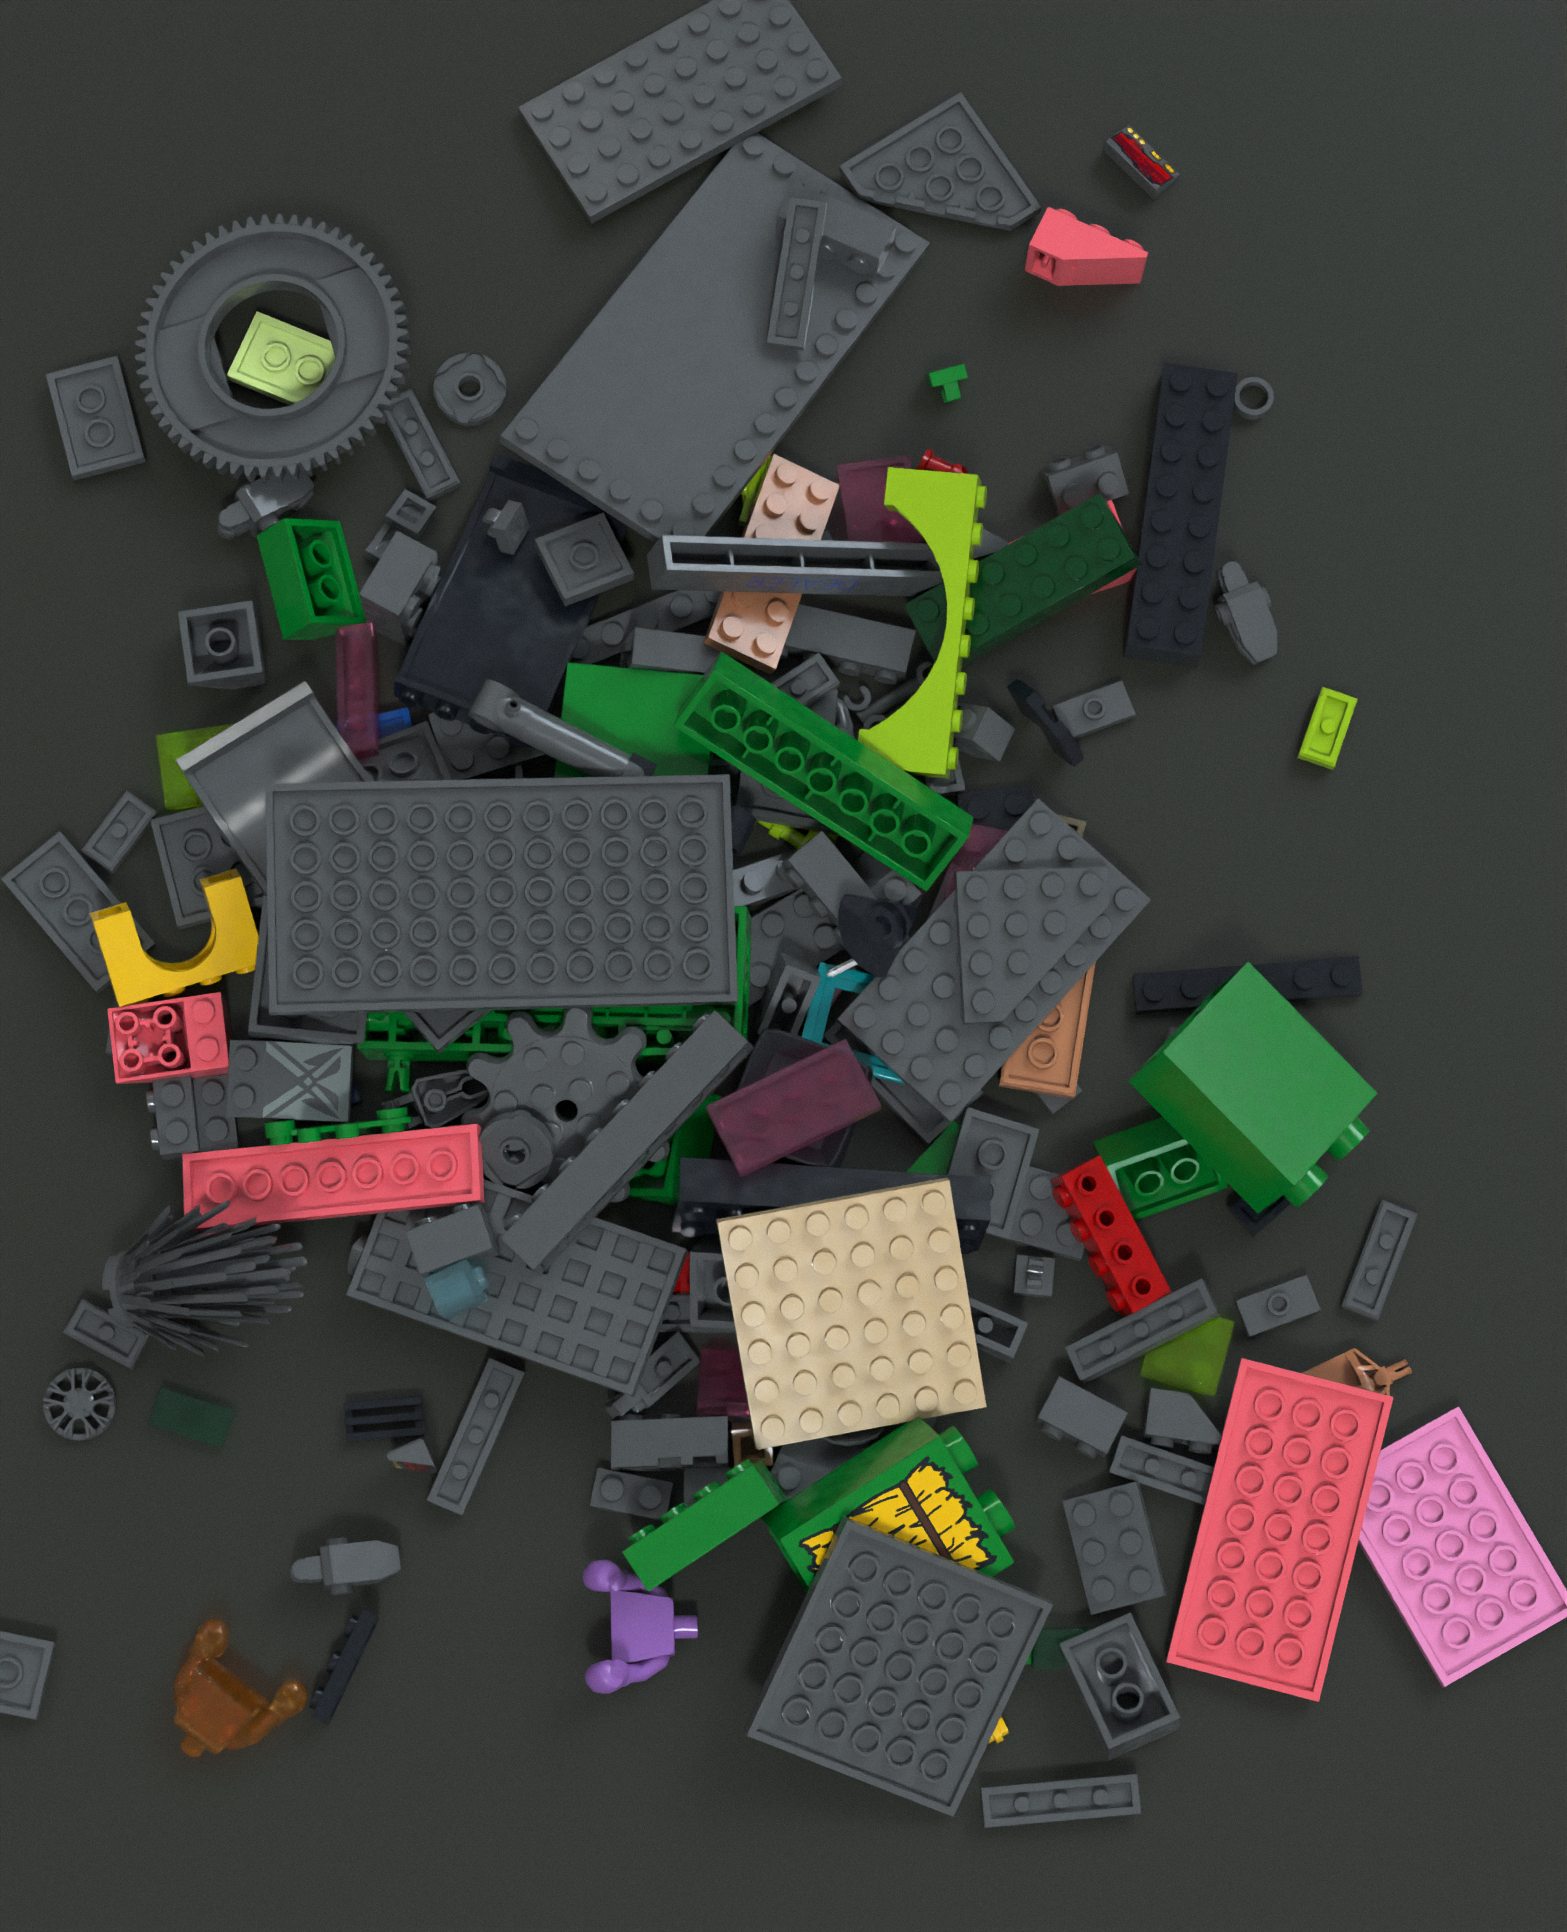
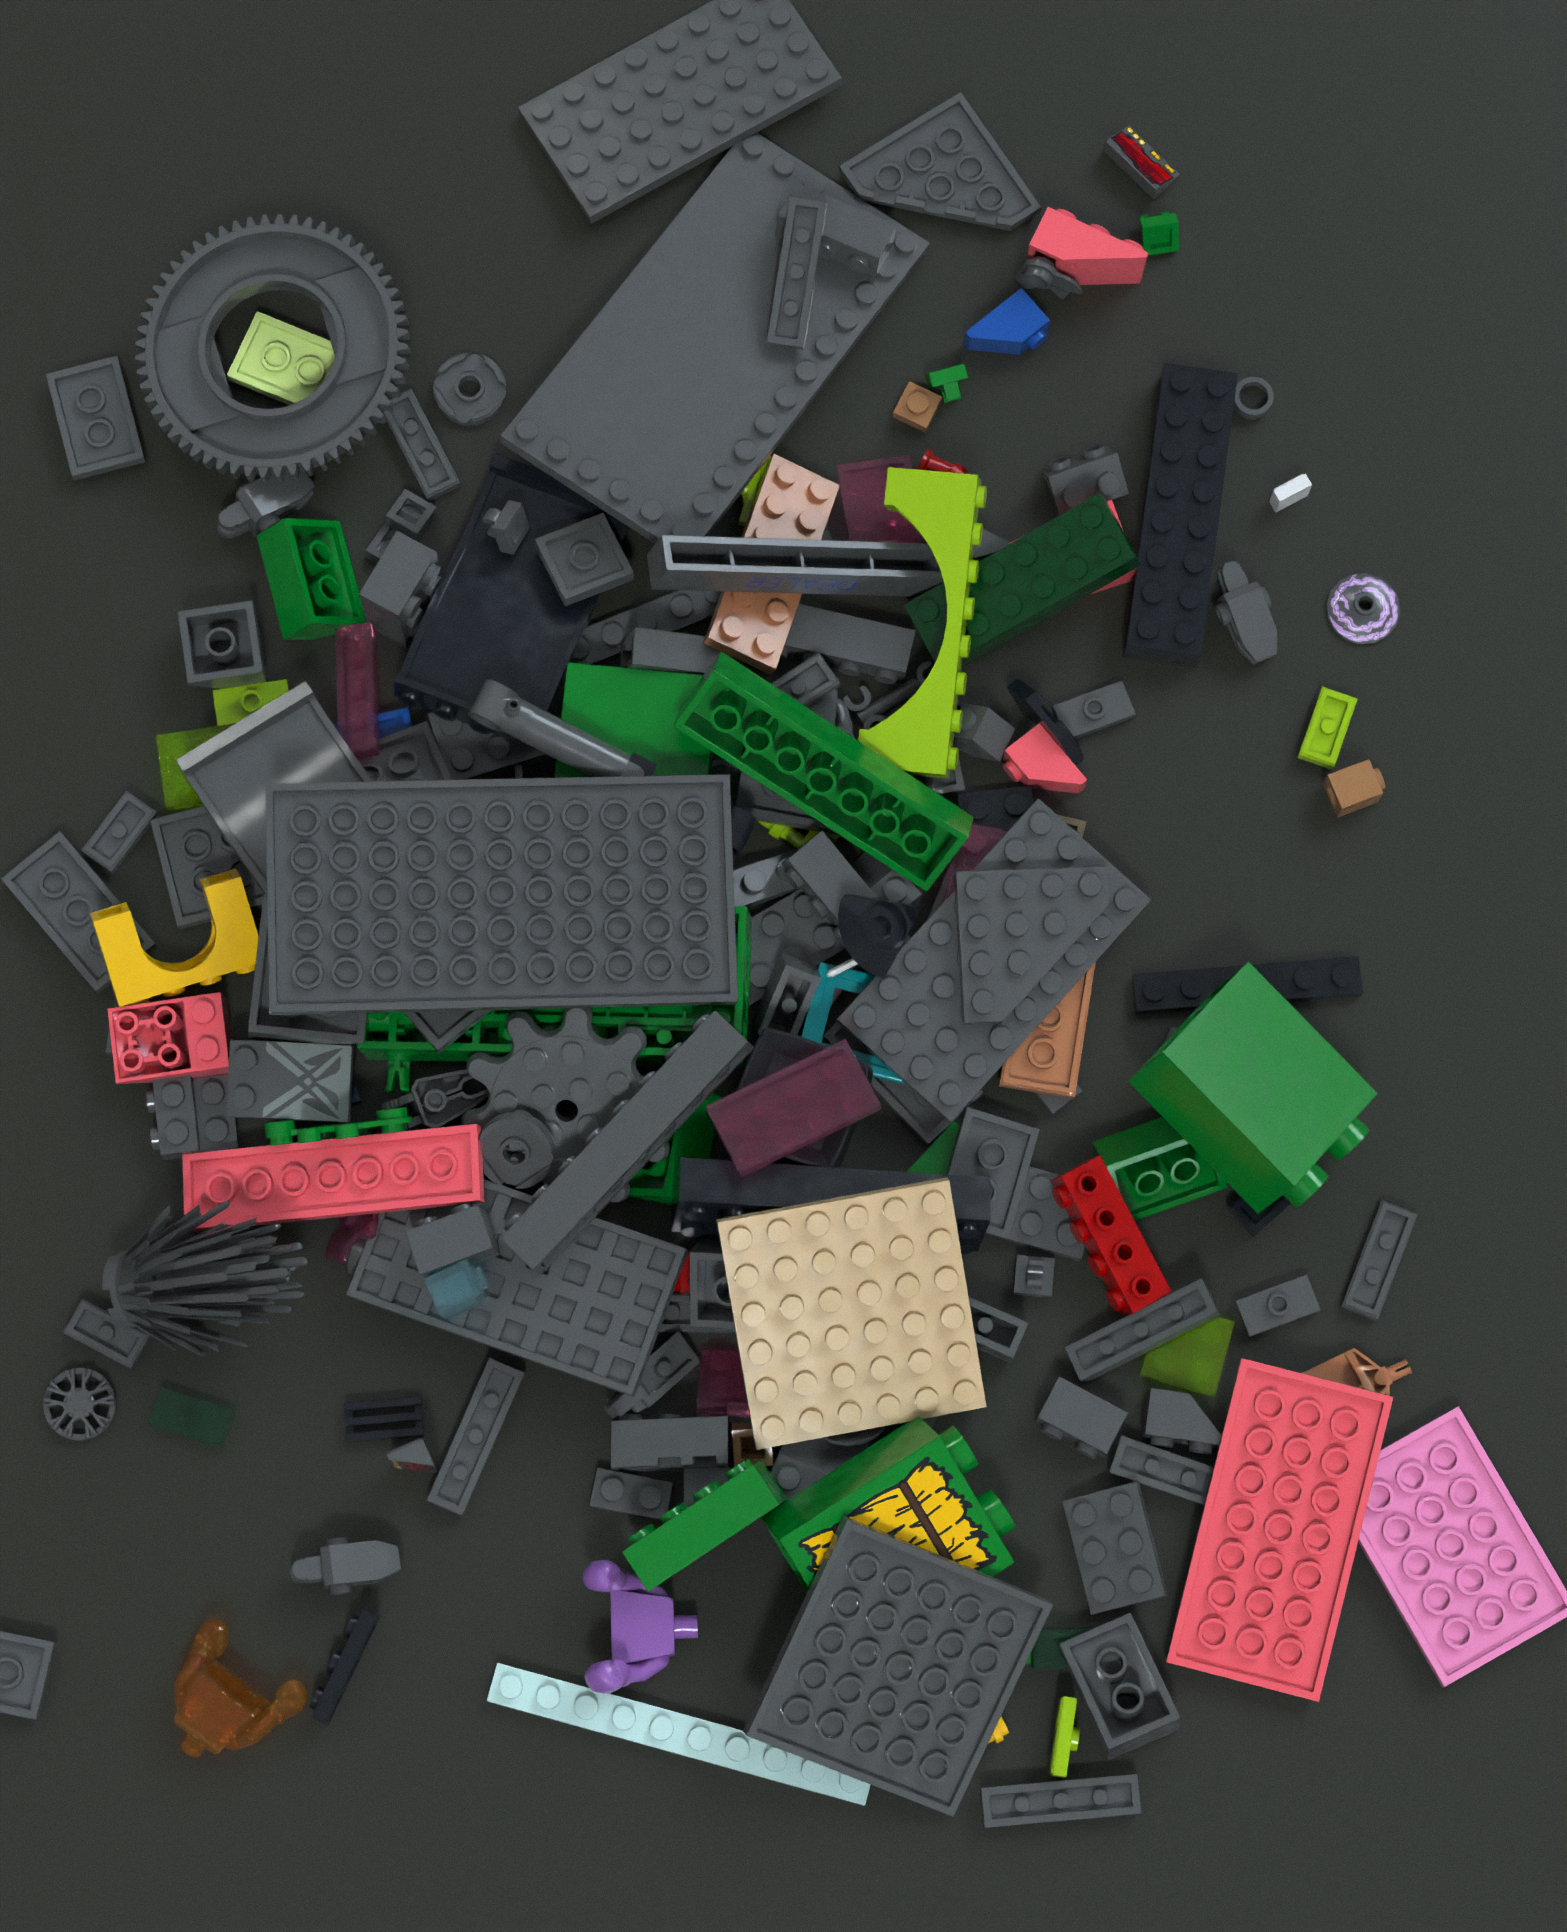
none -> lime plate [212,679,289,729]
none -> clear pink plate [326,1213,378,1265]
none -> light aqua plate [487,1663,871,1806]
none -> medium nougat plate [893,381,942,433]
none -> blue slope [963,288,1050,355]
none -> coral slope [1003,723,1087,794]
none -> dark grey plate [1015,257,1083,299]
none -> lime plate [1049,1696,1080,1779]
none -> green tile [1140,211,1179,256]
none -> white tile [1269,474,1312,513]
none -> medium nougat brick [1323,759,1385,818]
none -> dish [1326,573,1400,645]

